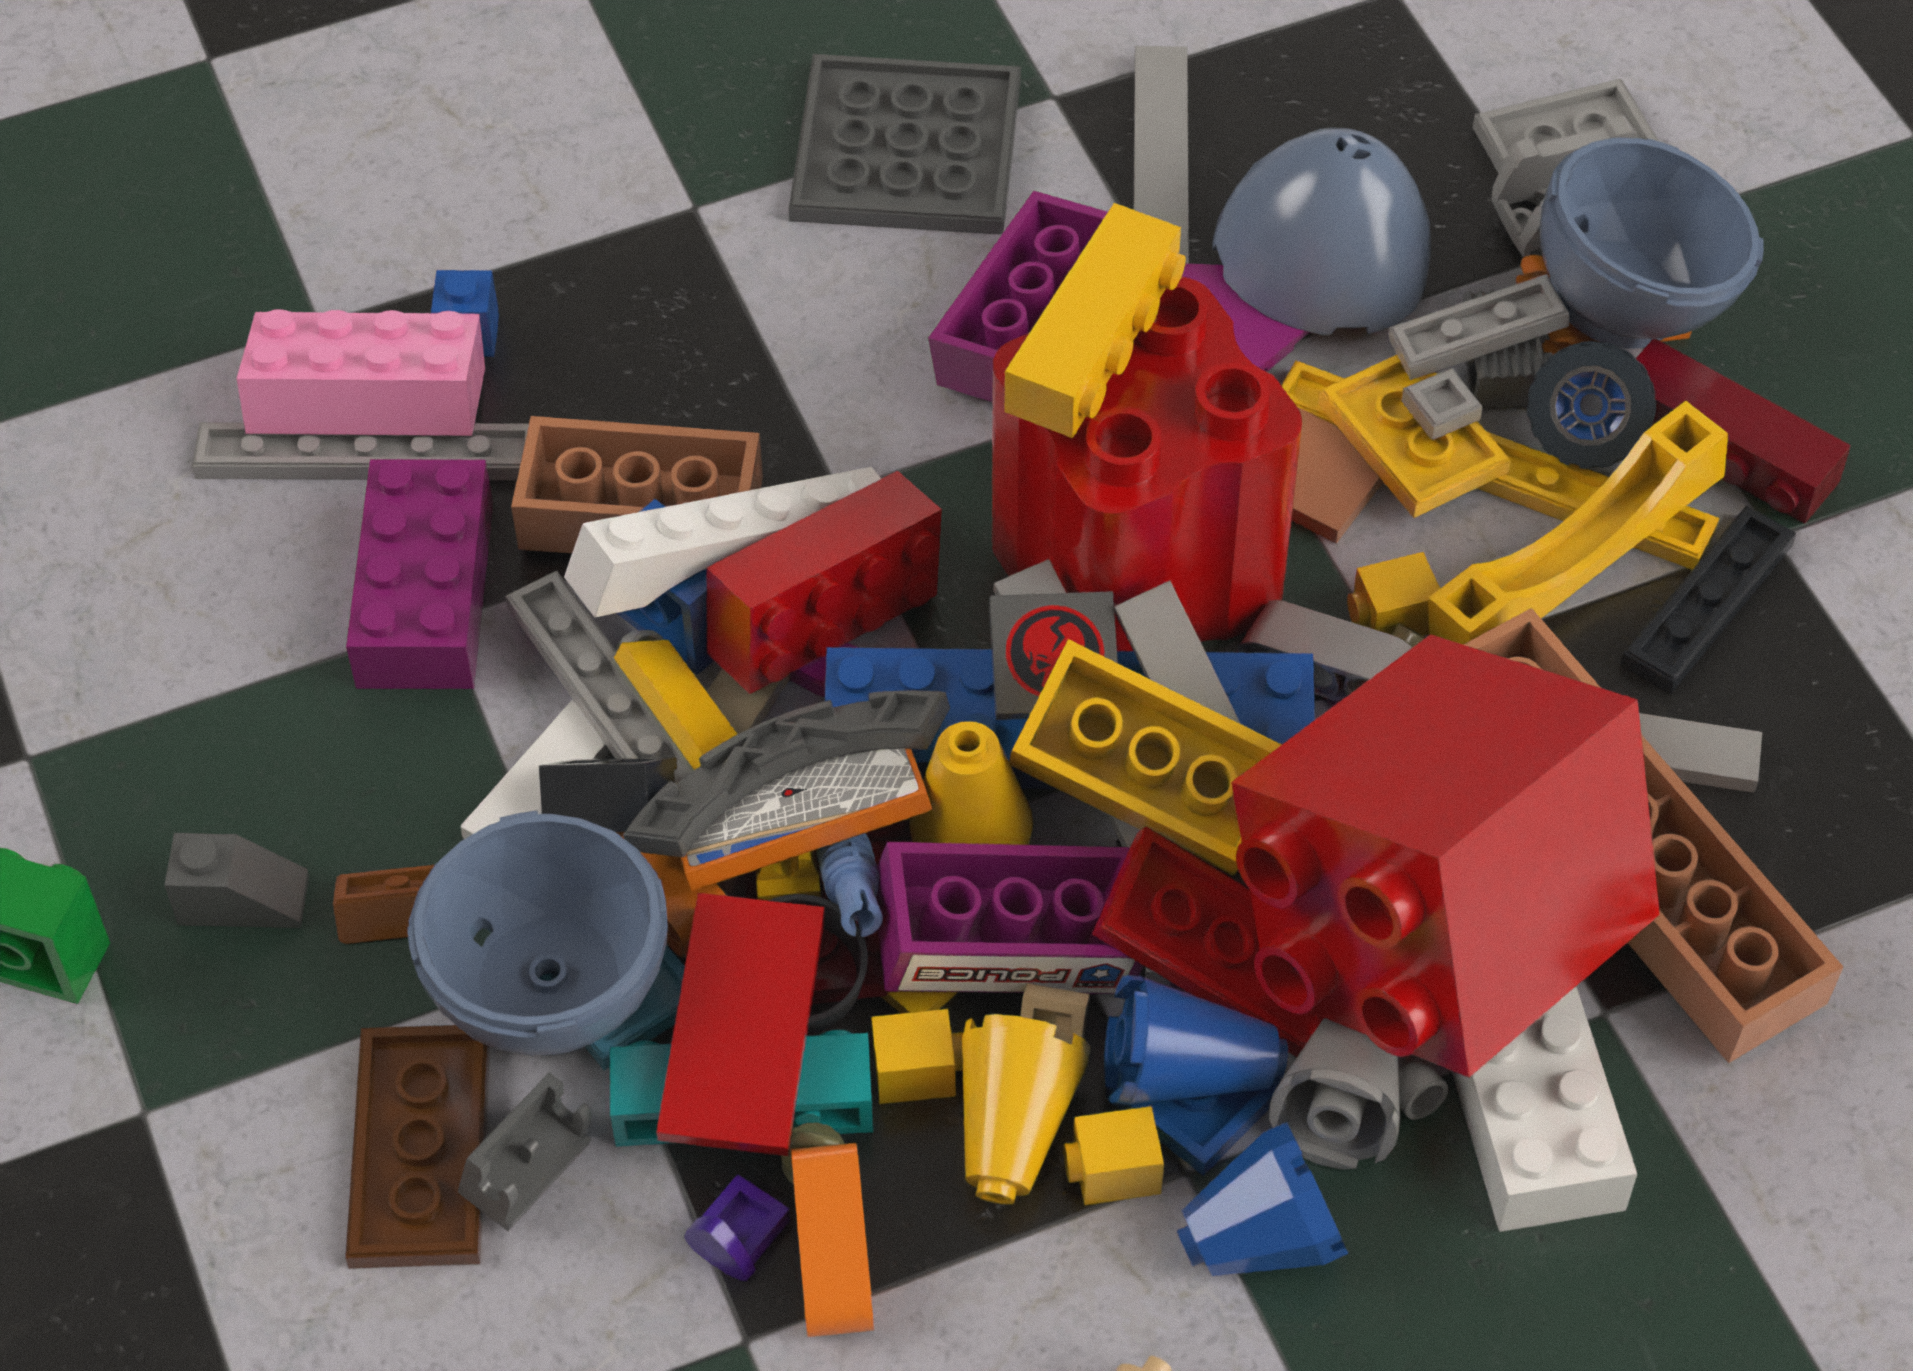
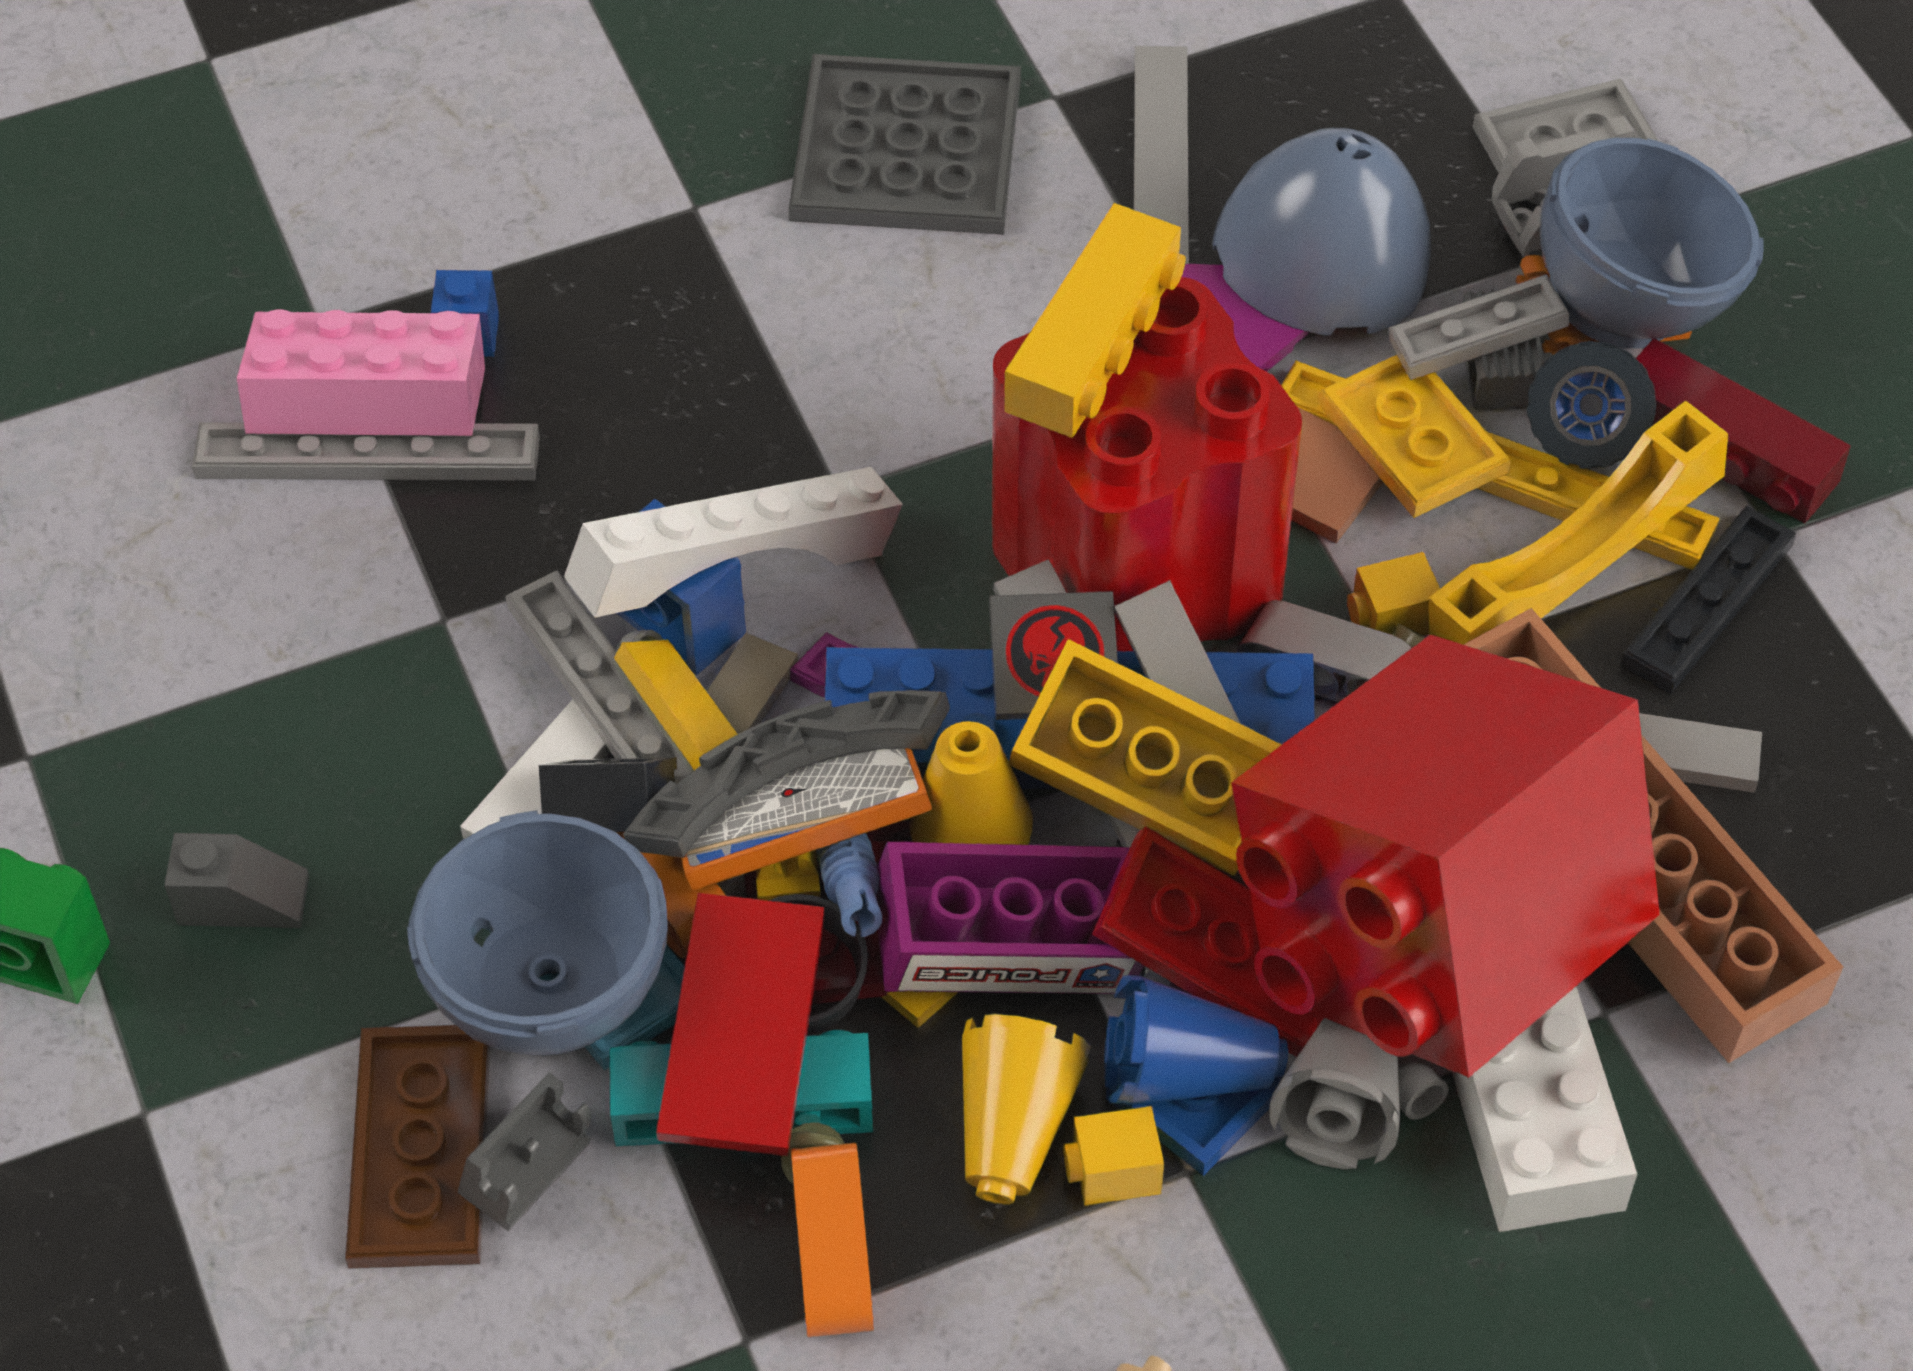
dark orange slope [333,865,434,944] -> none
magenta brick [346,459,493,689] -> none
nougat brick [511,416,763,553] -> none
dark purple tile [684,1174,791,1281] -> none
red brick [707,471,942,694] -> none
yellow brick [871,1009,963,1104] -> none
magenta brick [928,190,1108,402] -> none
tan tile [1020,983,1090,1044] -> none
blue cone [1176,1122,1348,1276] -> none
light grey tile [1402,368,1482,440] -> none

